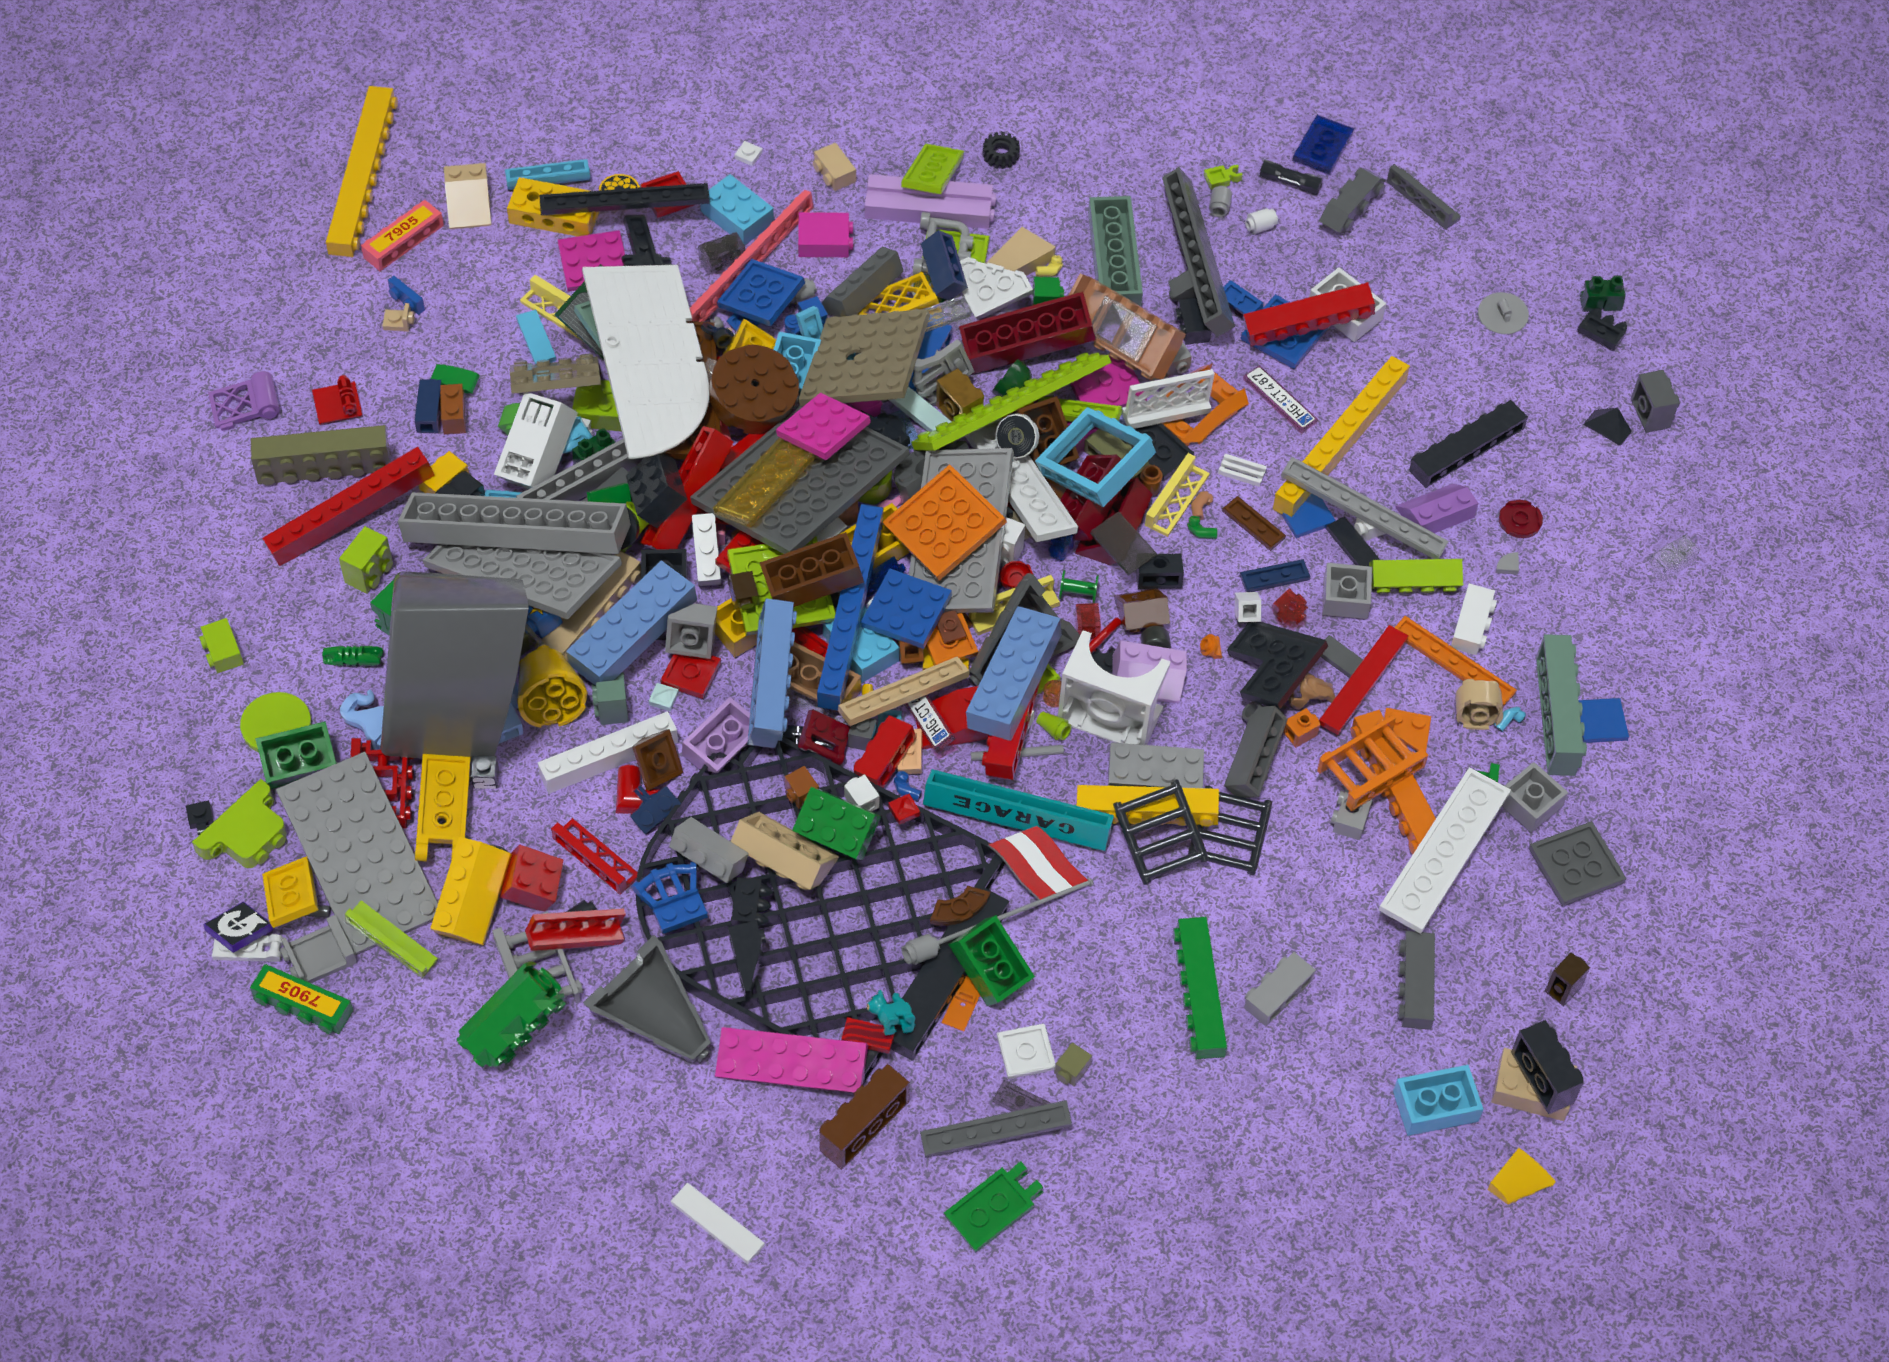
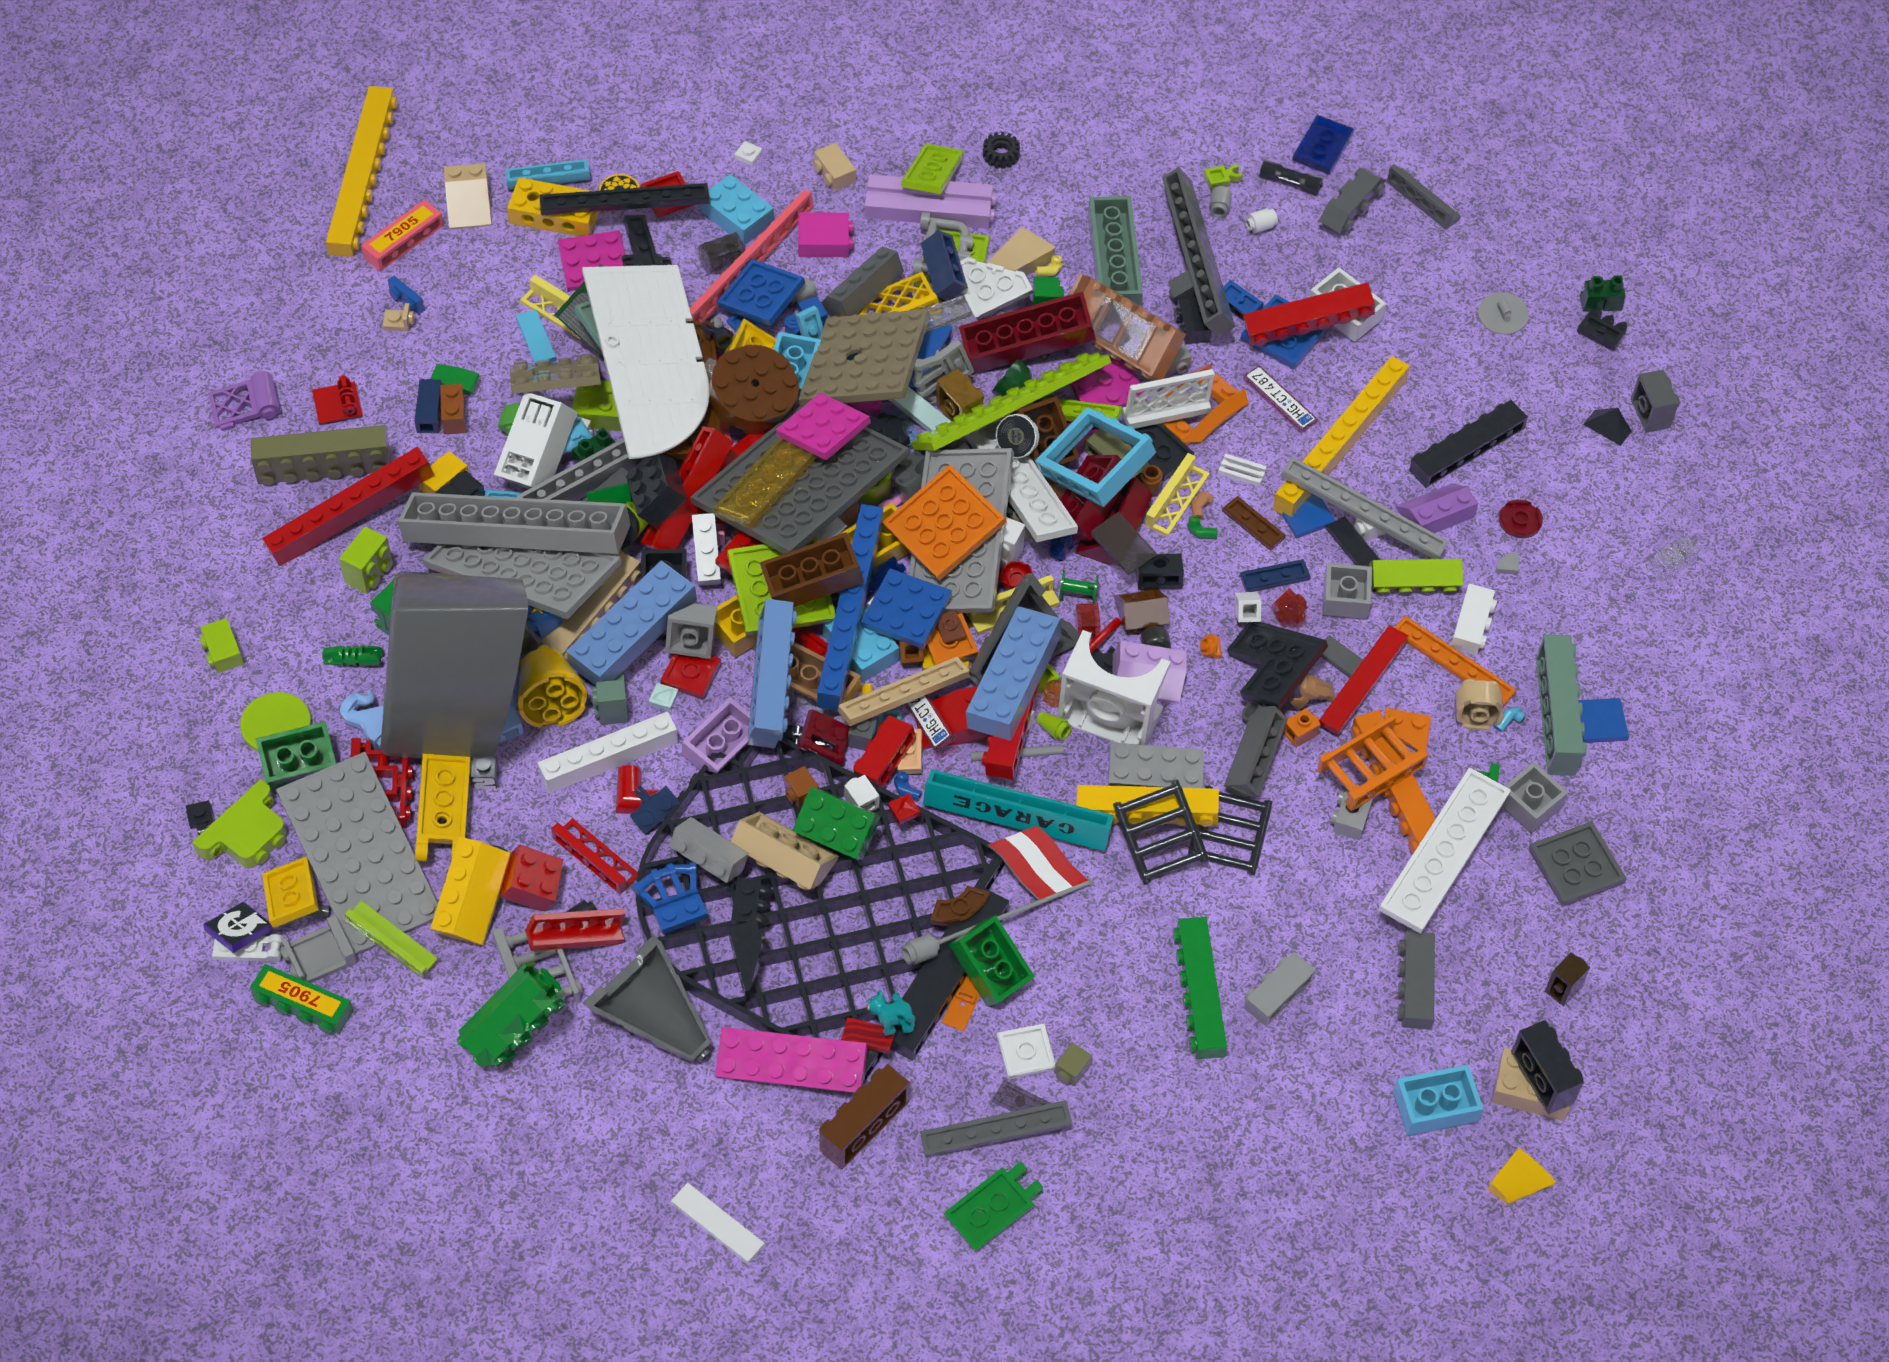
reddish brown slope [632,729,684,790] -> none
dark brown brick [728,571,758,609] -> none

